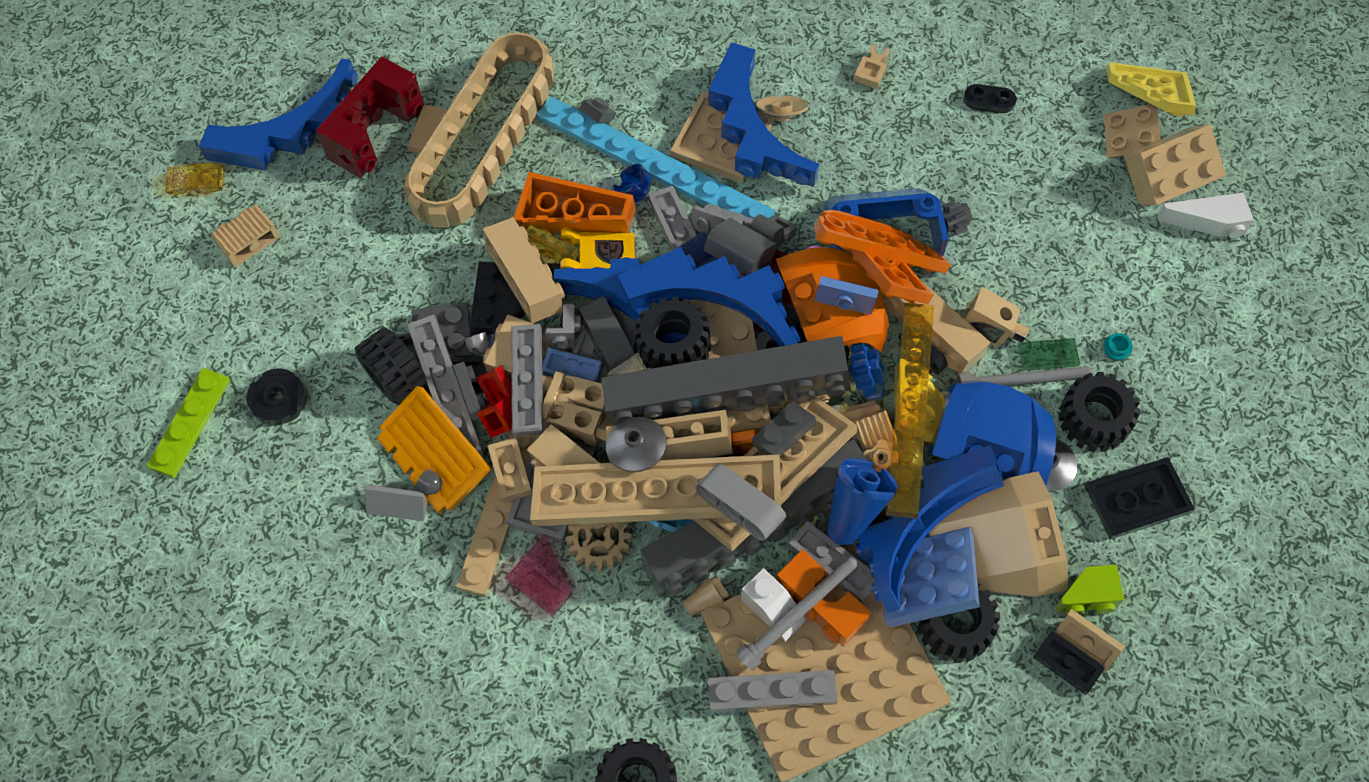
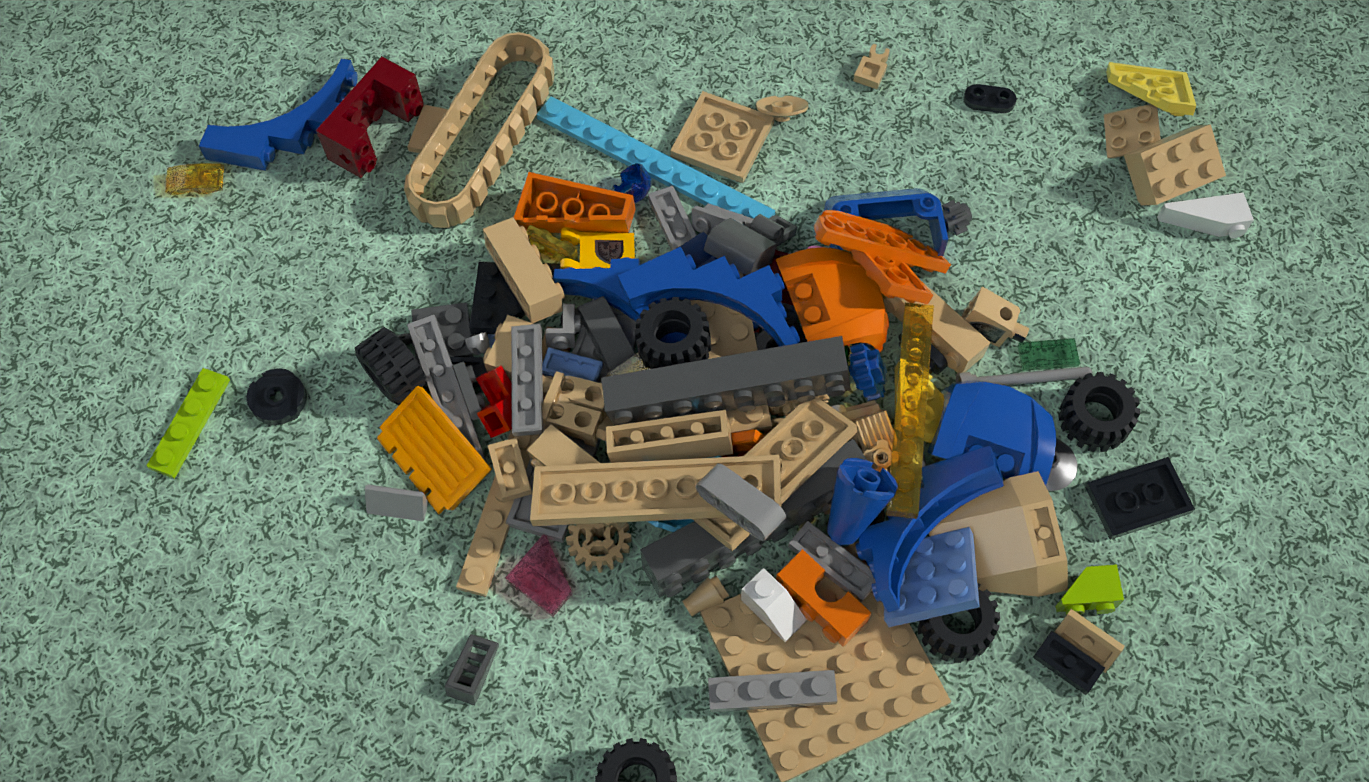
tan brick [211,205,280,268] -> none
dark grey hinge [416,469,442,495] -> none
dark grey plate [579,98,616,123] -> none
flat silver dish [606,417,667,473] -> none
blue arch [708,42,819,187] -> none
light grey piece [735,557,857,671] -> none
dark grey plate [752,401,816,457] -> none
medium blue plate [815,276,878,315] -> none
teal plate [1103,333,1133,361] -> none
none -> dark grey slope [445,634,499,706]

